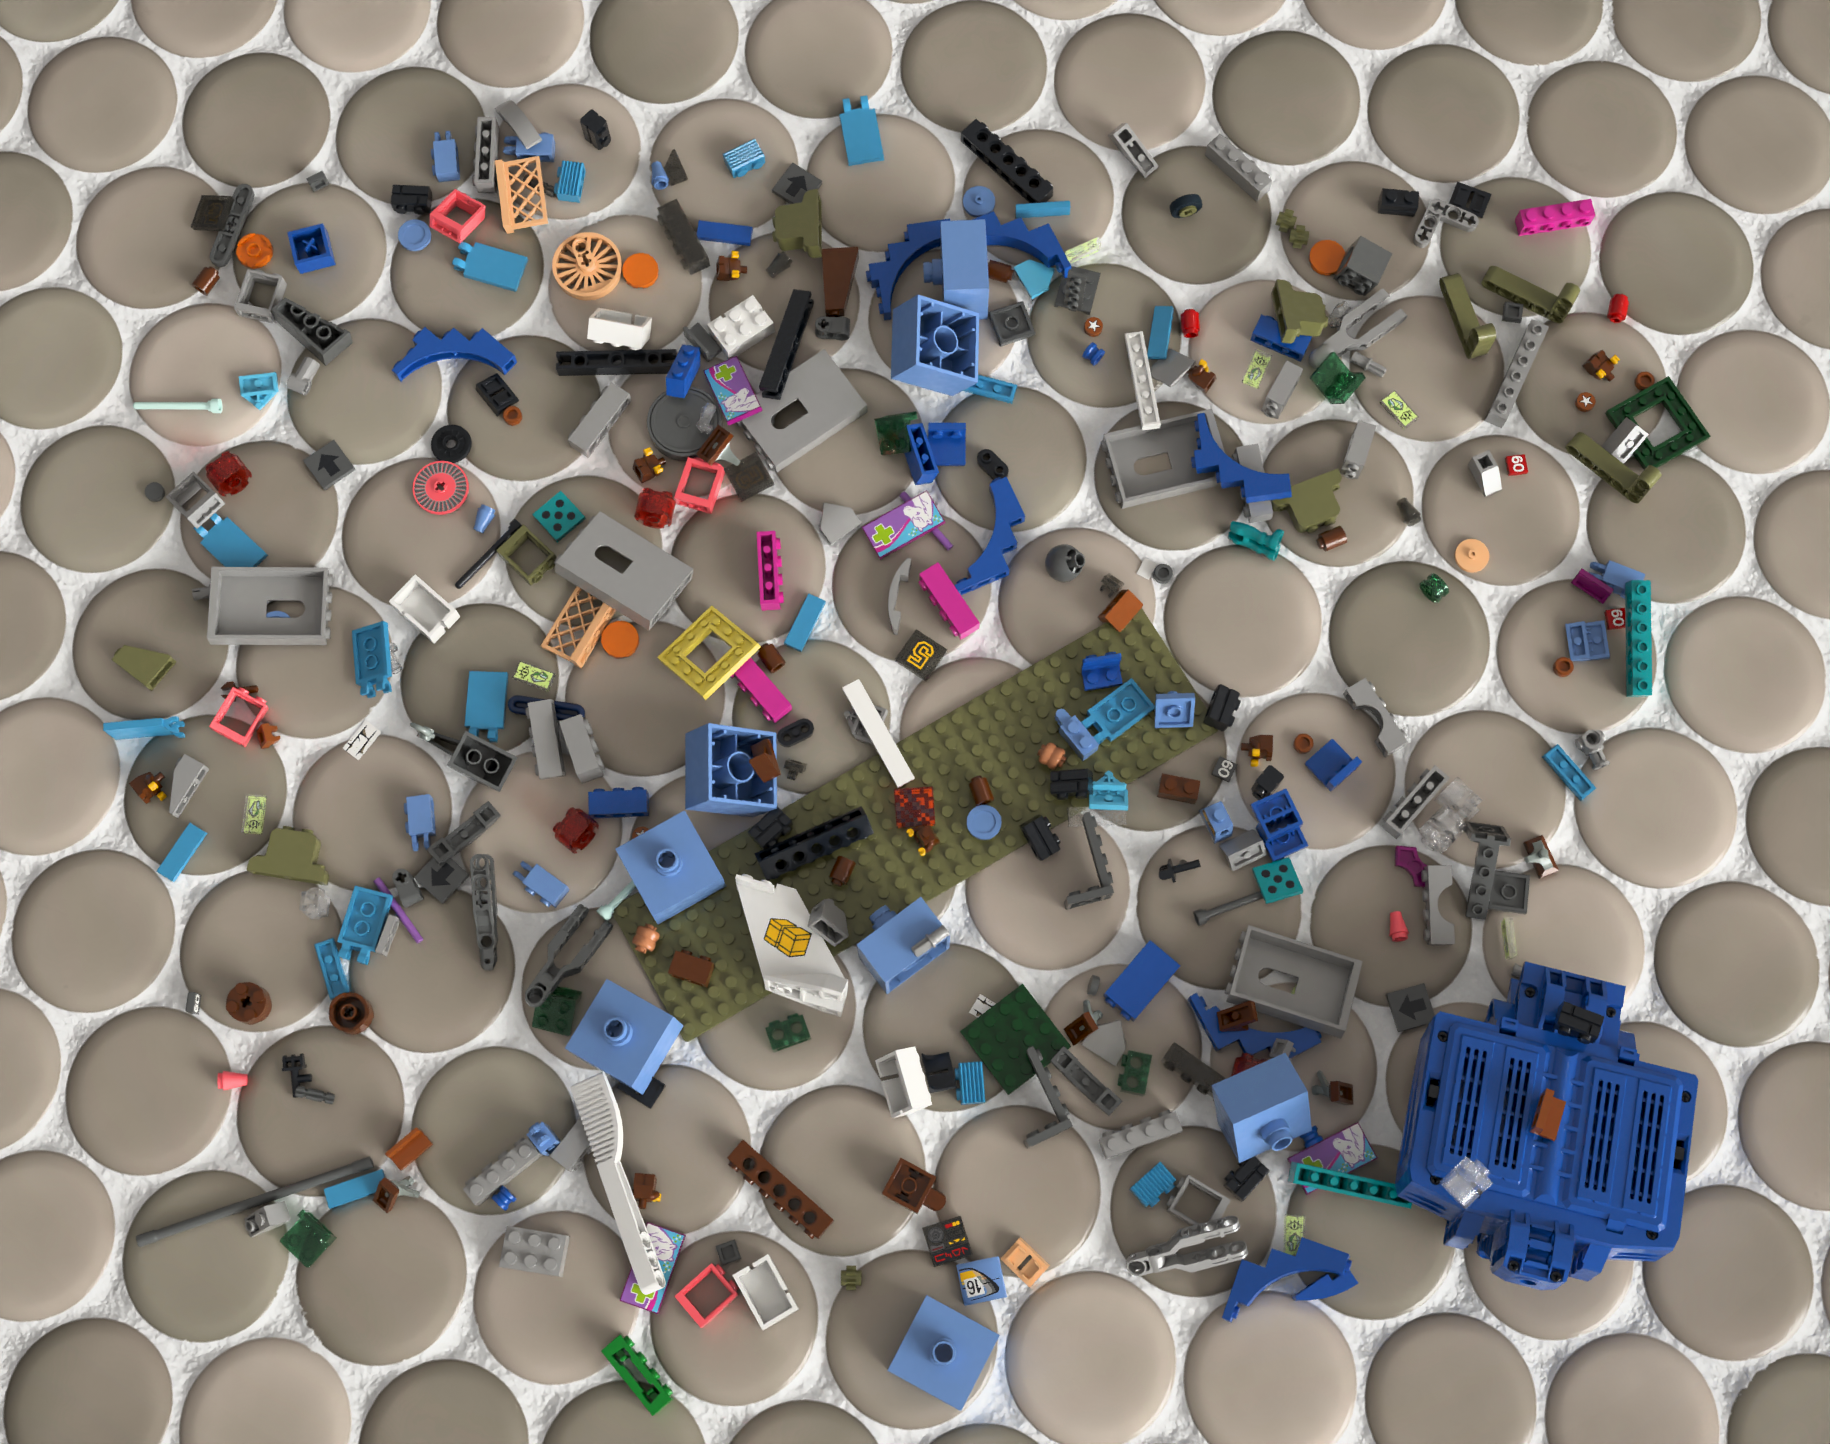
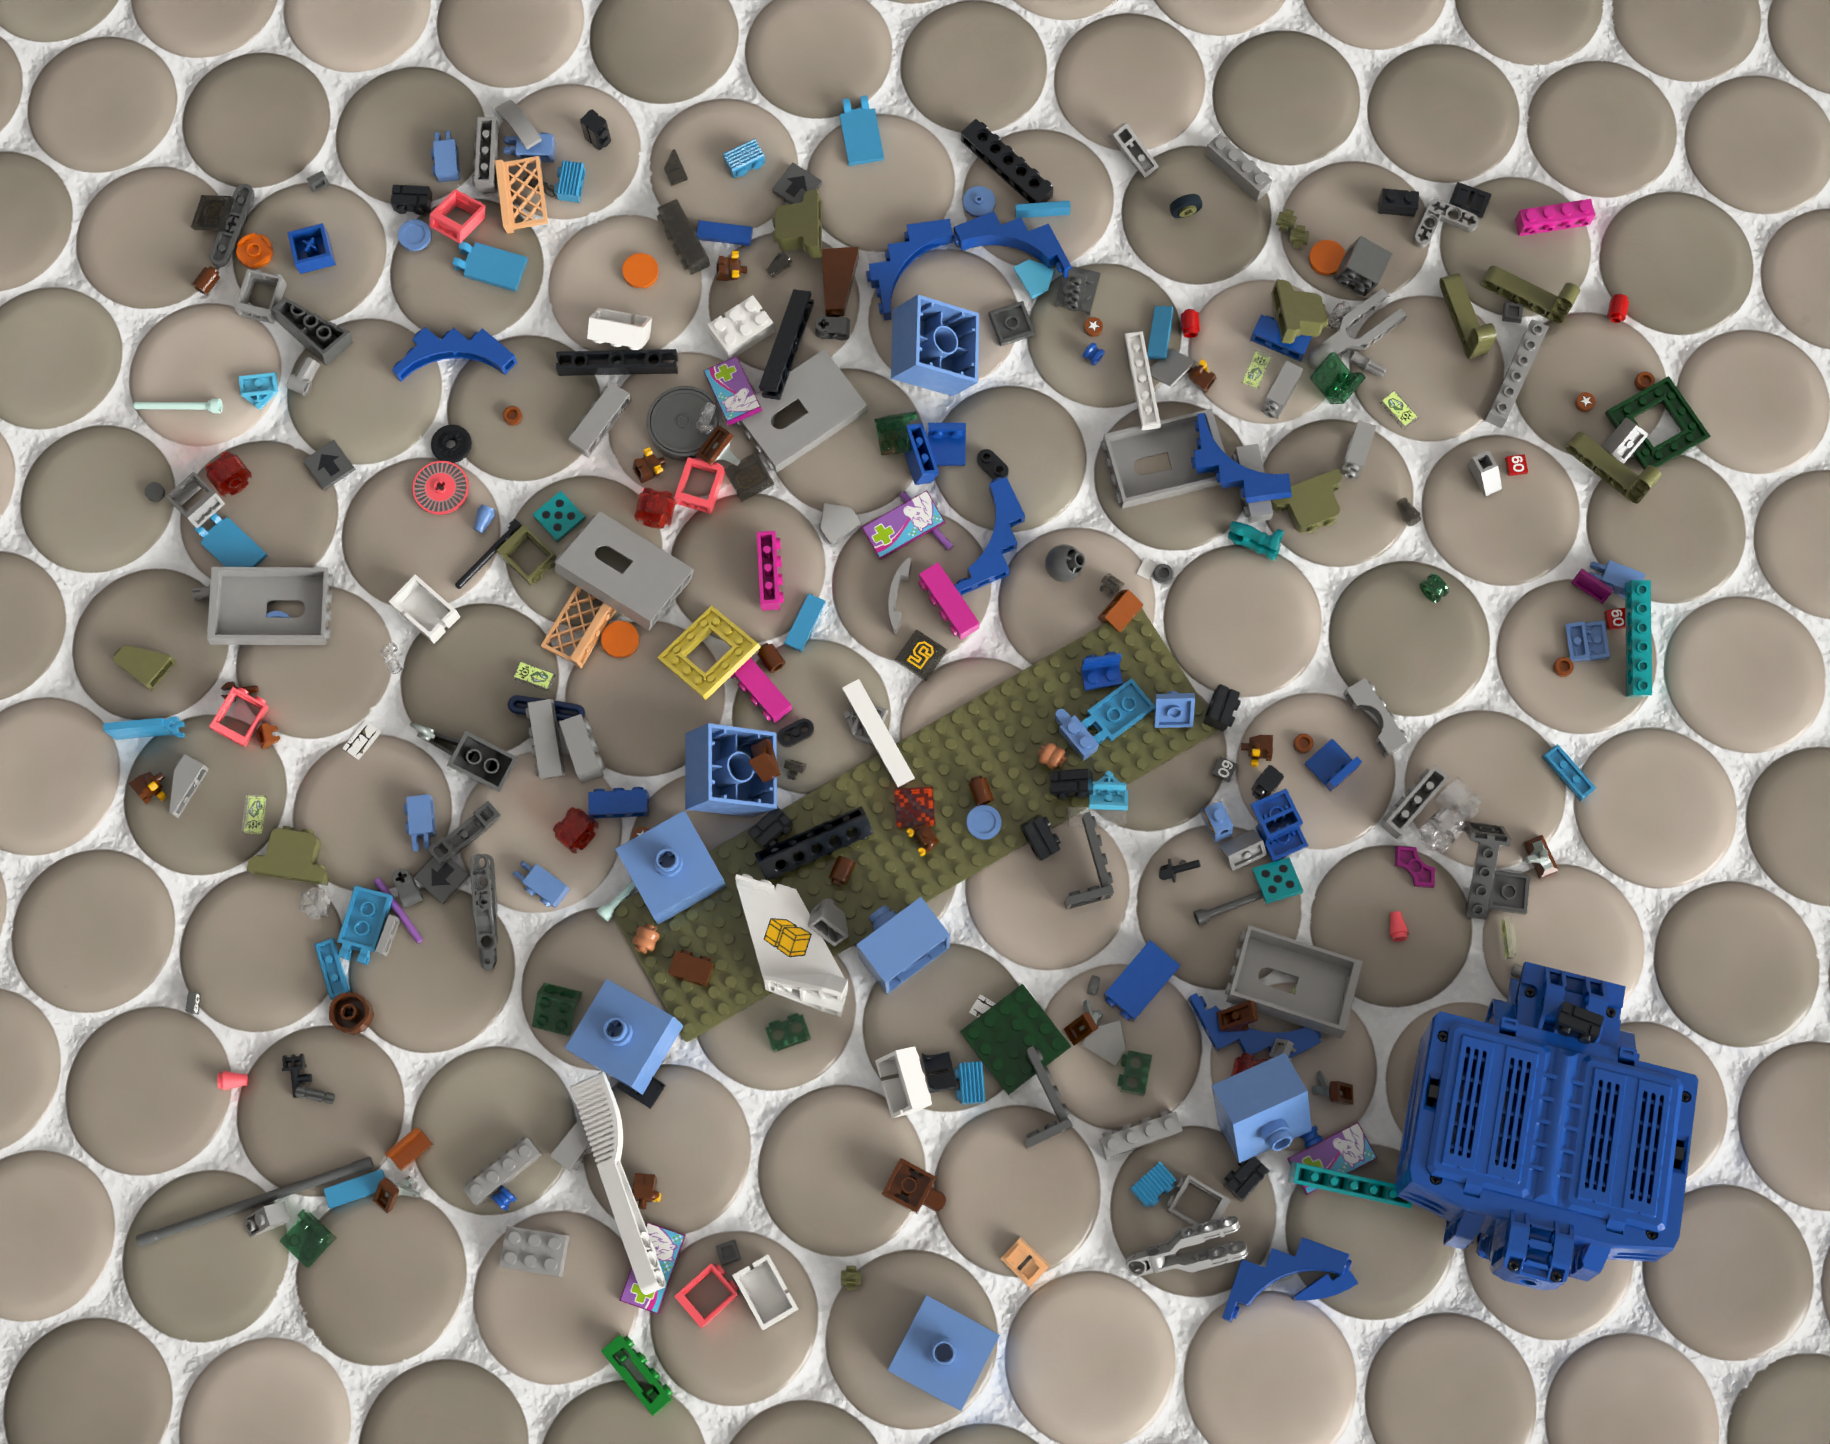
dark azure tile [156,823,208,882] -> none
reddish brown brick [226,982,272,1025] -> none
dark azure tile [352,621,392,698] -> none
dark azure tile [465,671,509,742] -> none
black piece [476,373,519,417] -> none
dark grey piece [525,904,614,1007] -> none
medium blue hinge [526,1122,561,1156] -> none
light nougat piece [552,232,622,301] -> none
medium blue cone [651,161,669,190] -> none
blue brick [666,344,701,398] -> none
dark grey panel [683,323,722,362] -> none
reddish brown brick [727,1140,834,1239] -> none
light grey axle [911,925,950,957] -> none
tile [922,1216,973,1268] -> none
medium blue brick [923,219,989,320] -> none
slope [956,1256,1007,1306] -> none
dark azure tile [963,375,1017,404] -> none
reddish brown brick [988,260,1014,284] -> none
dark grey slope [1050,1046,1122,1116] -> none
clear tile [1065,237,1101,264] -> none
reddish brown brick [1157,773,1200,804] -> none
clear smoke brick [1161,1042,1226,1101] -> none
clear tile [1283,1214,1306,1256] -> none
reddish brown brick [1316,526,1347,552] -> none
dark grey tile [1386,983,1435,1032] -> none
light grey arch [1421,865,1455,945] -> none
clear gear [1439,1157,1493,1209] -> none
light nougat piece [1454,539,1489,573] -> none
dark orange panel [1530,1088,1566,1141] -> none
light grey connector [1575,729,1610,770] -> none
reddish brown piece [1582,350,1620,382] -> none

